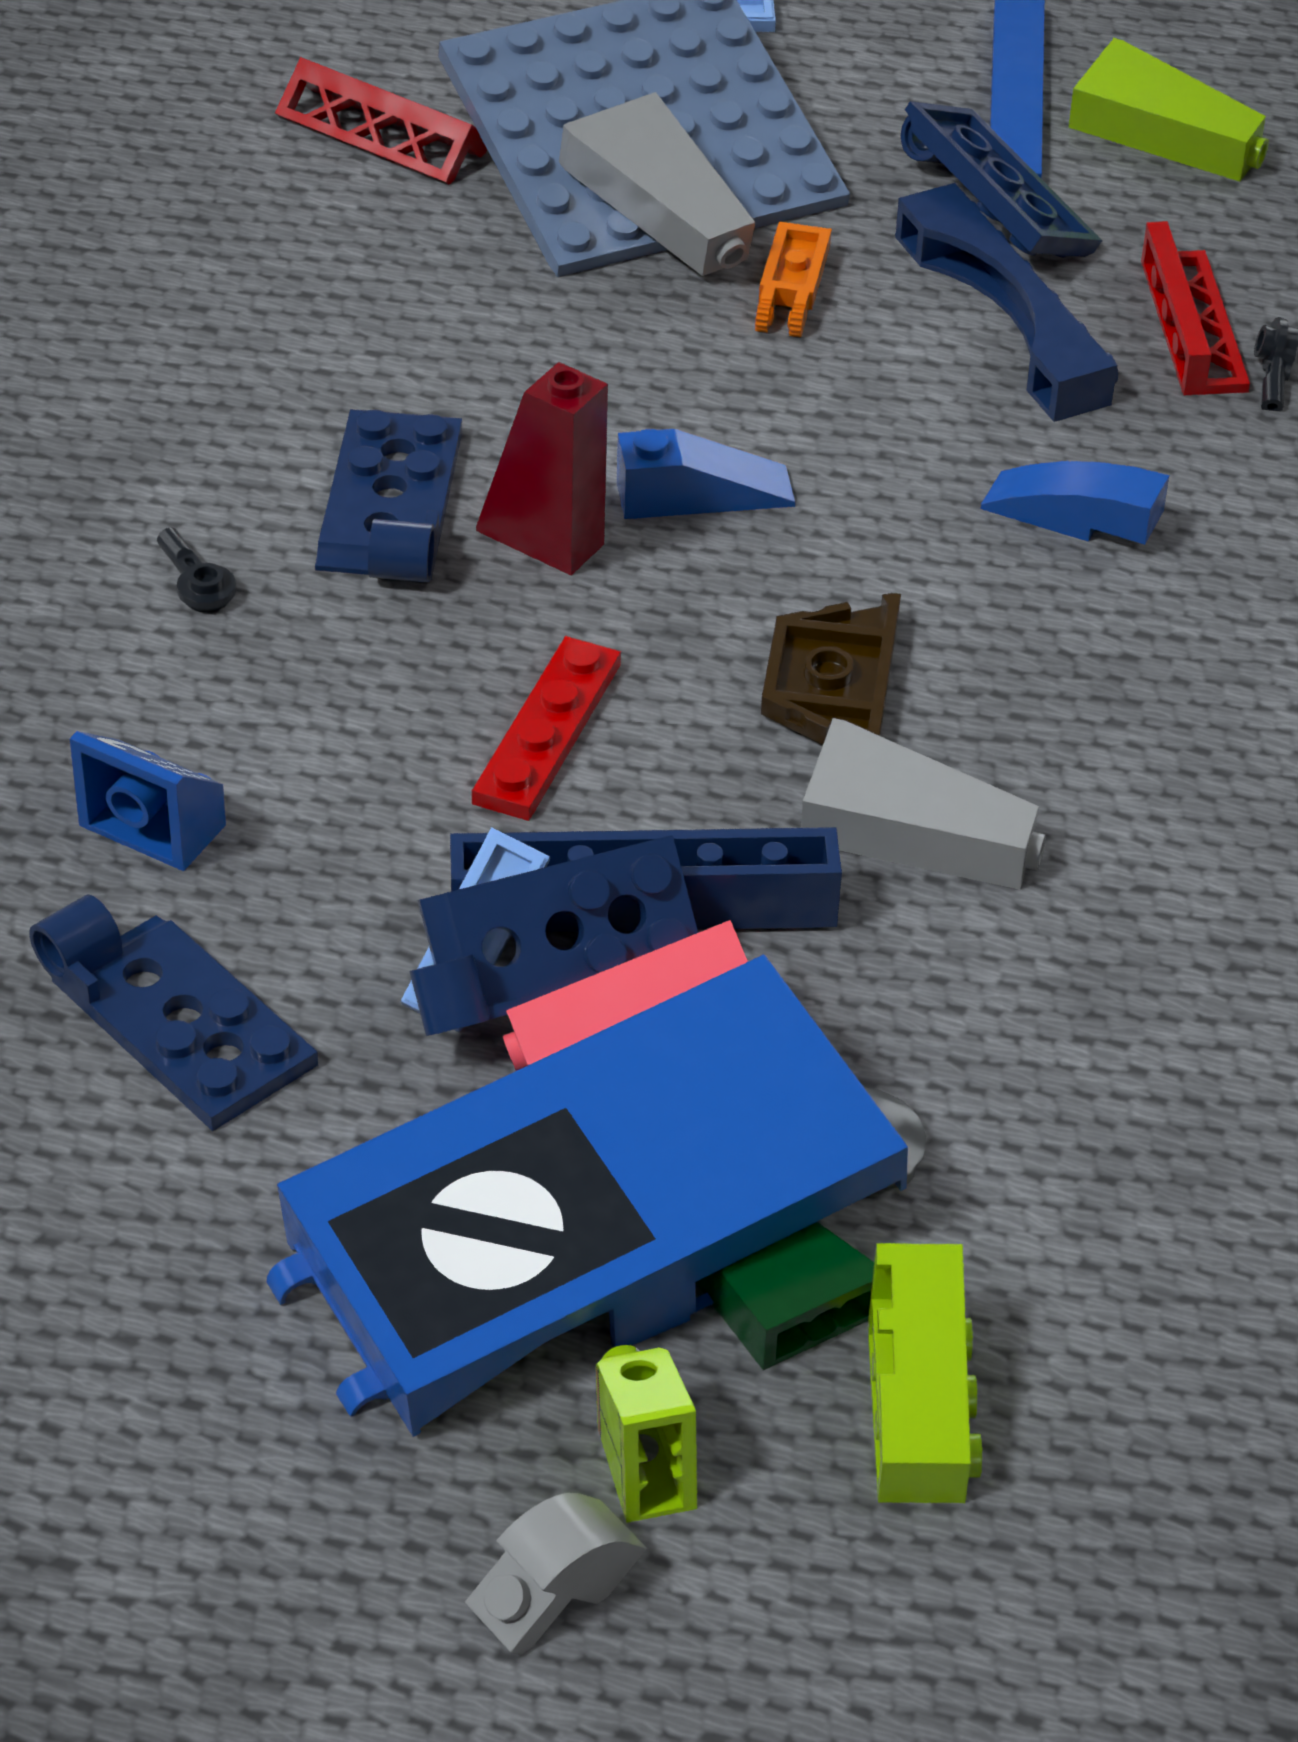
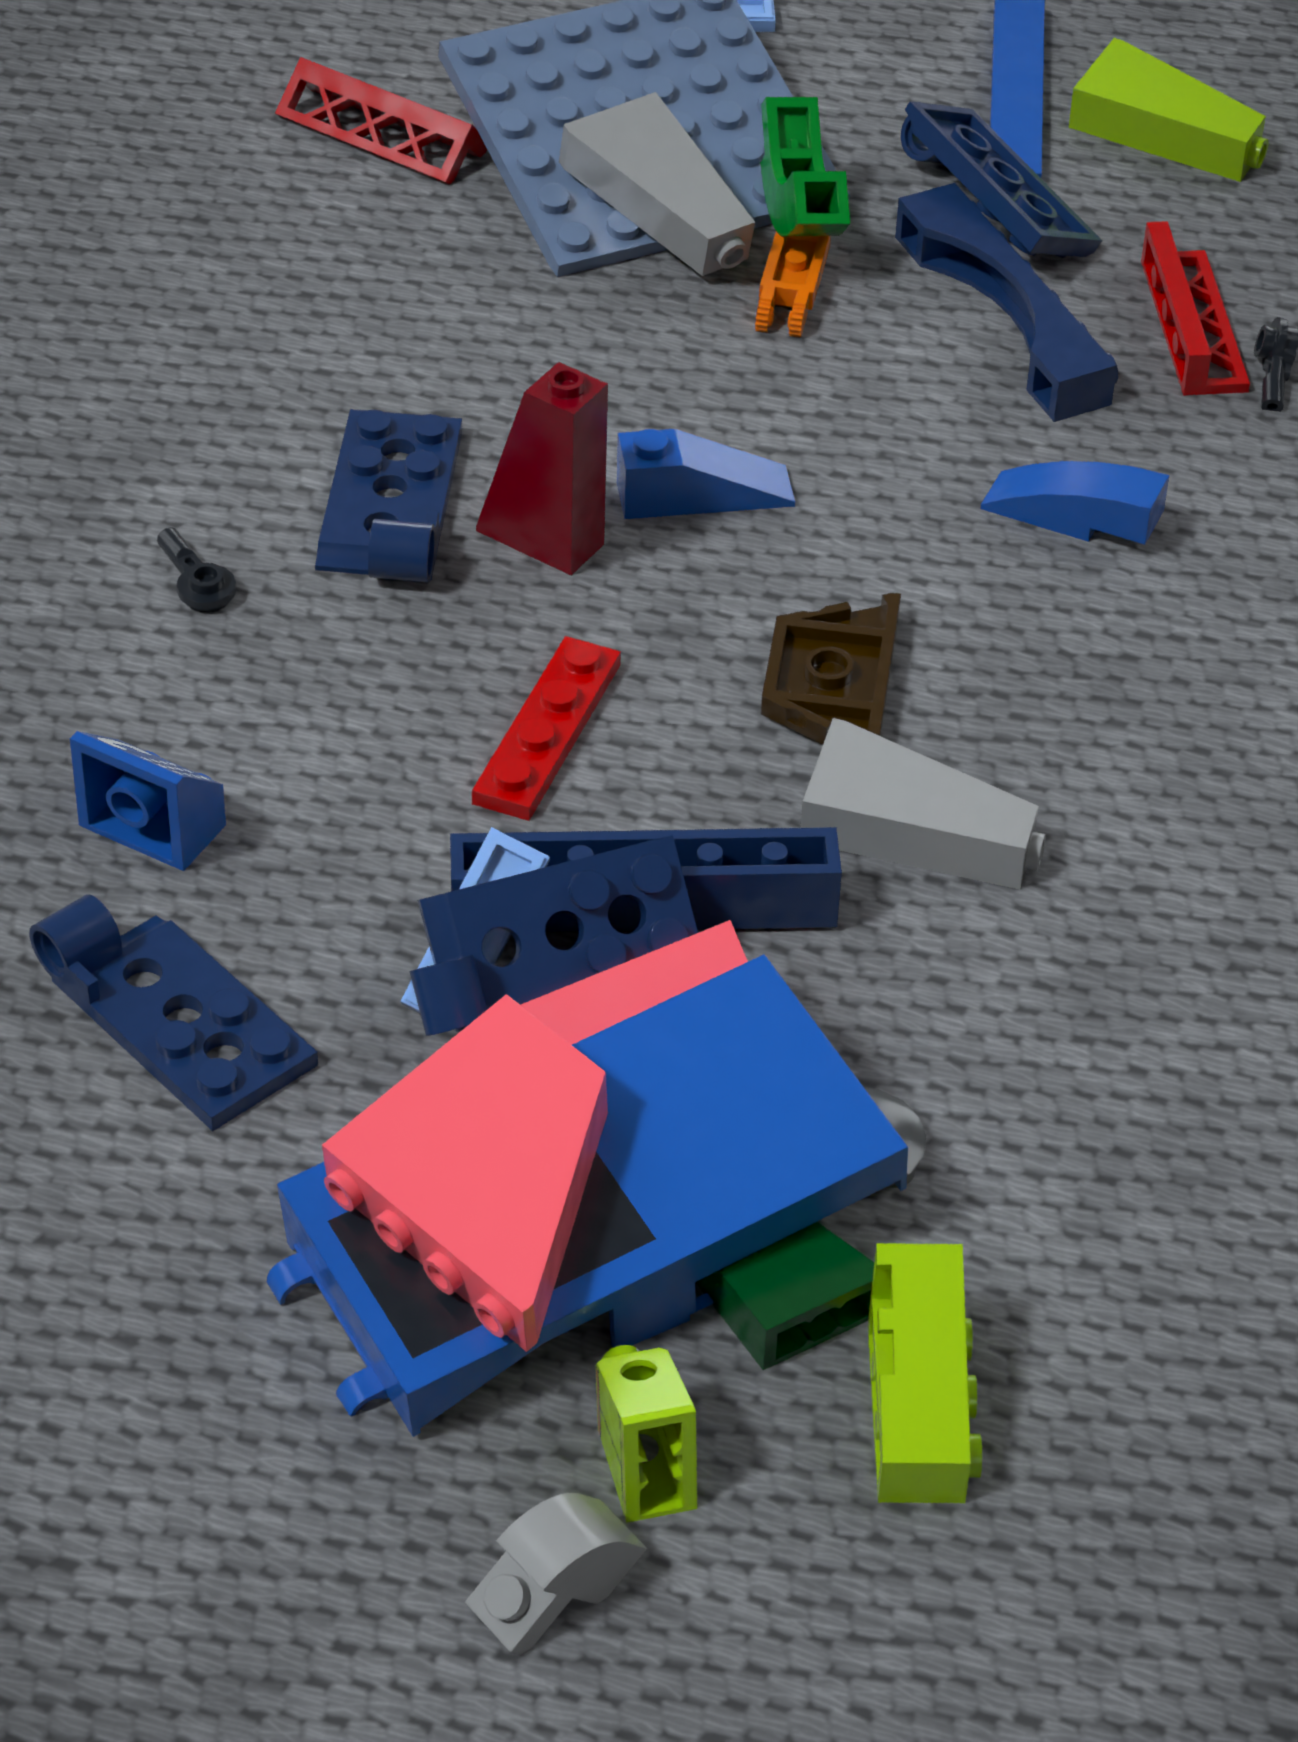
none -> coral slope [322,994,608,1352]
none -> green arch [760,97,850,236]

